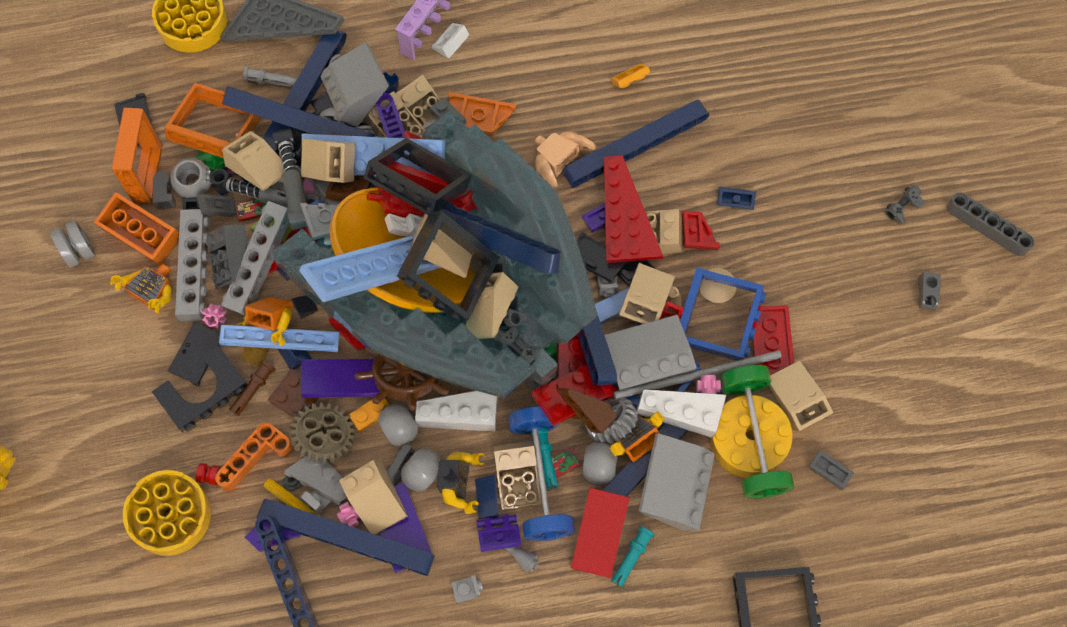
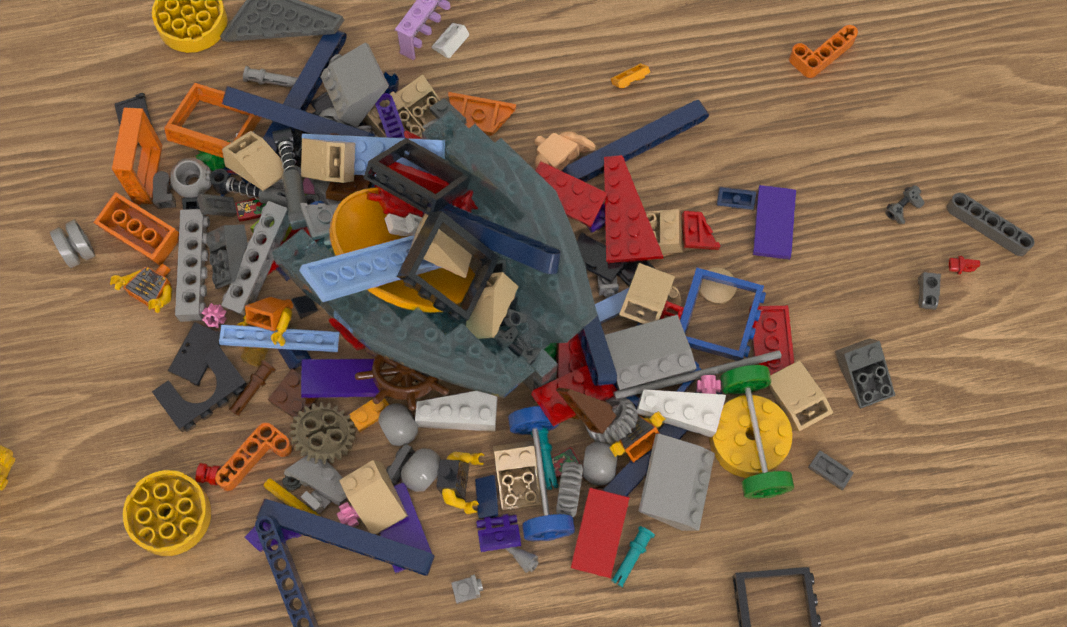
none -> red plate [532,161,608,228]
none -> light grey gear [556,462,583,517]
none -> dark purple piece [753,185,796,260]
none -> orange beam [789,25,858,78]
none -> dark grey slope [835,338,896,409]
none -> red piece [949,256,980,275]

